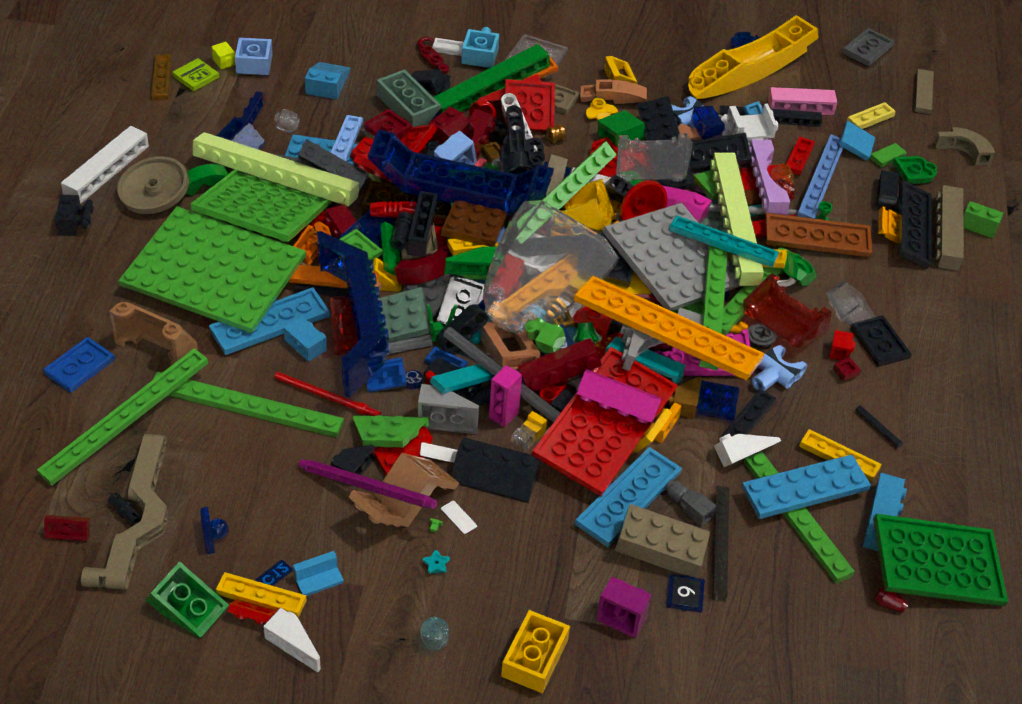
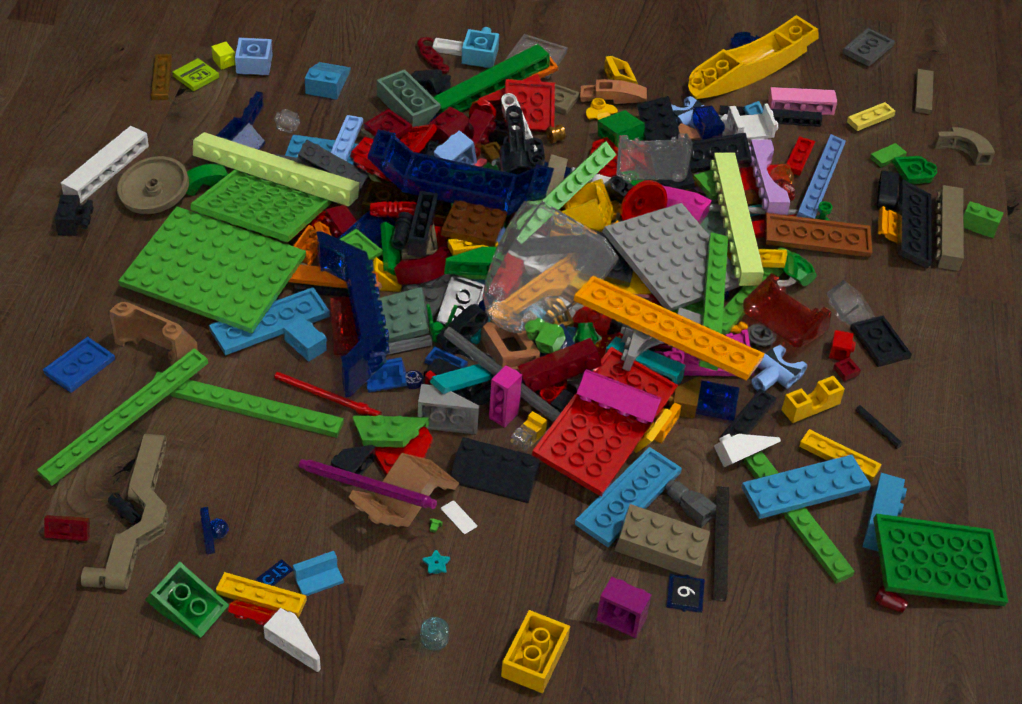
white sticker [420,442,457,463] -> none
teal tile [669,215,779,267] -> none
dark azure tile [839,121,875,161] -> none
none -> yellow arch [781,376,845,423]

